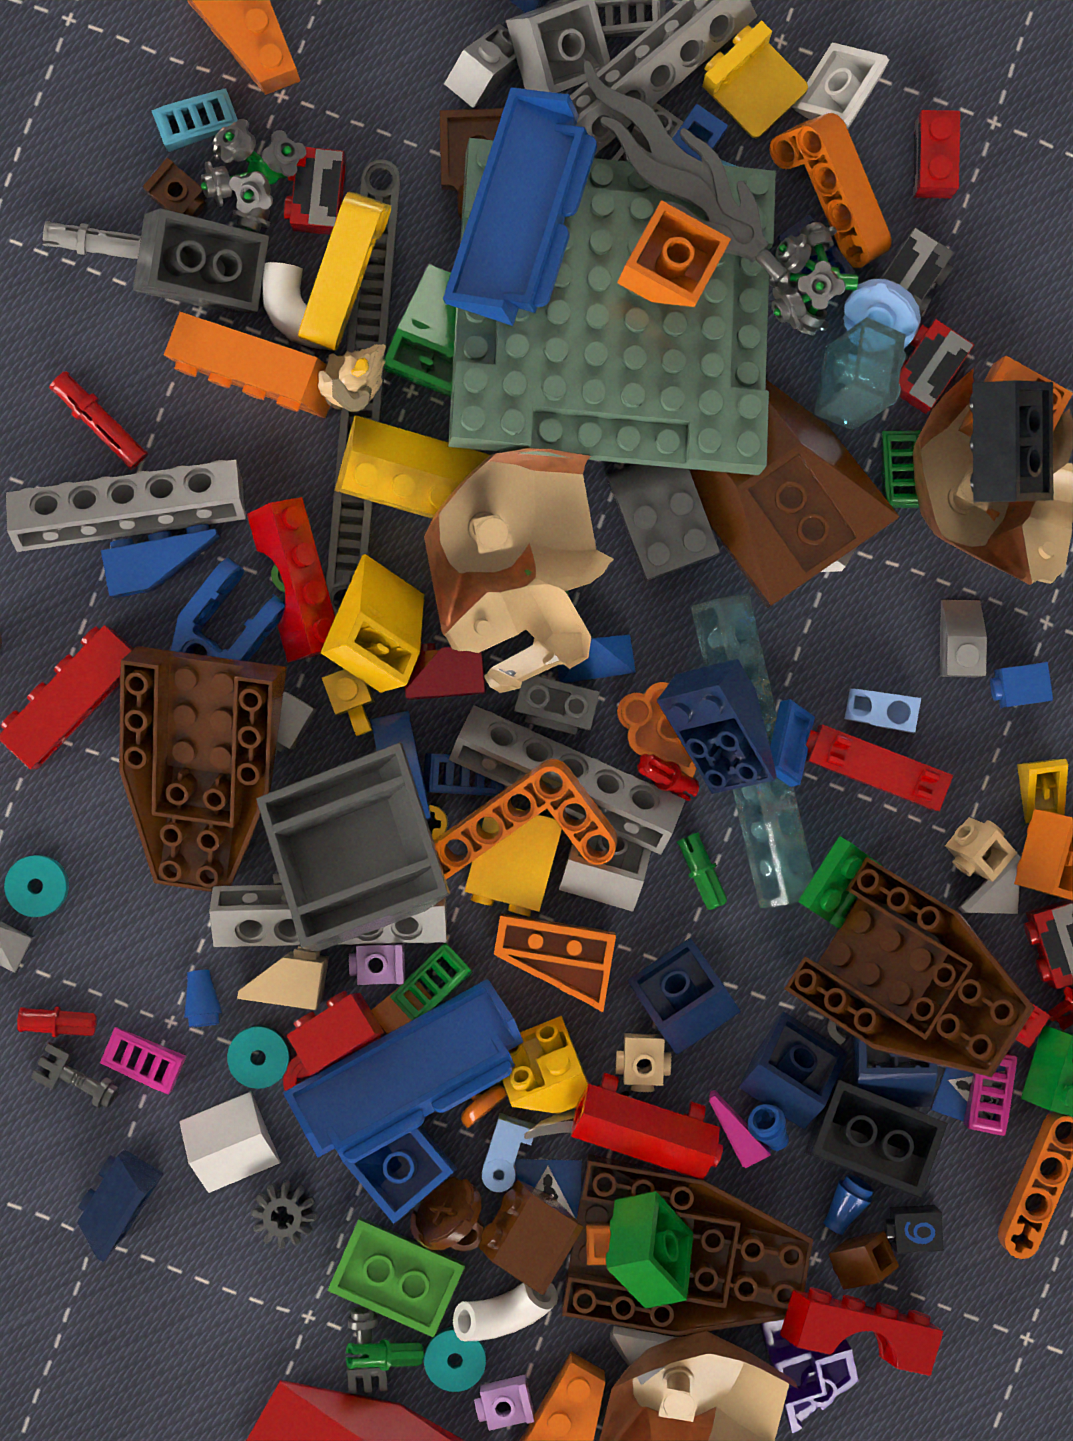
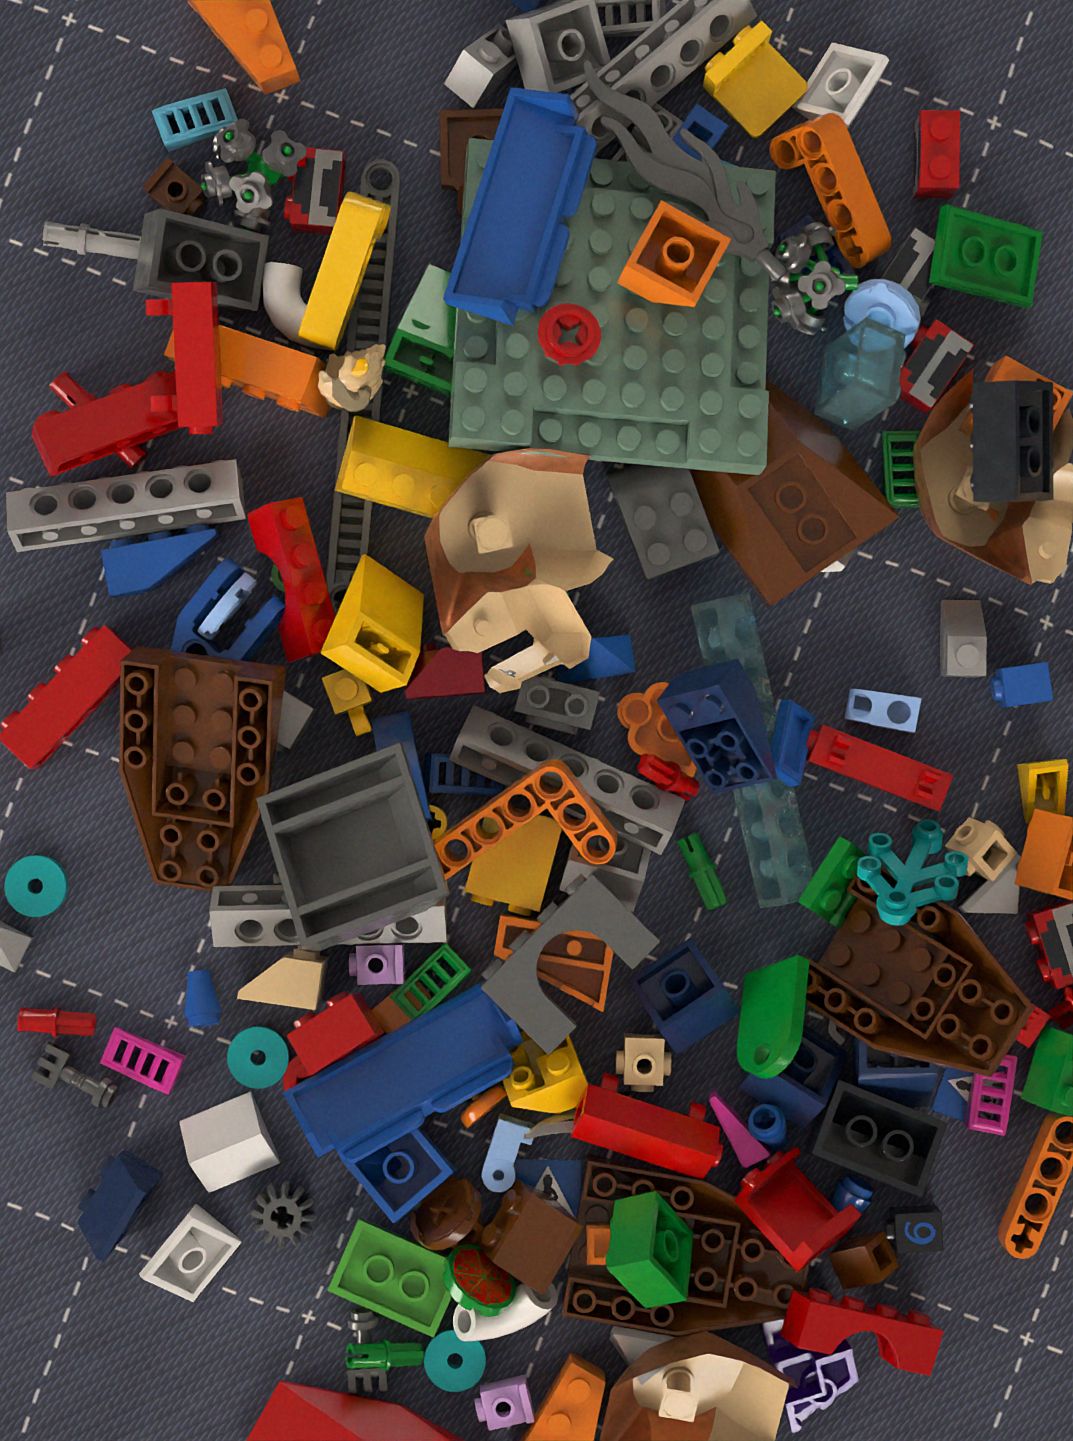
none -> red brick [32,371,183,477]
none -> white slope [139,1204,242,1302]
none -> red brick [145,282,223,434]
none -> light blue tile [197,572,257,640]
none -> tile [442,1244,516,1317]
none -> dark grey arch [481,872,660,1055]
none -> red gear [537,303,601,367]
none -> red panel [734,1146,862,1272]
none -> green tile [737,955,809,1079]
none -> teal plant [857,819,969,925]
none -> green tile [929,205,1043,308]

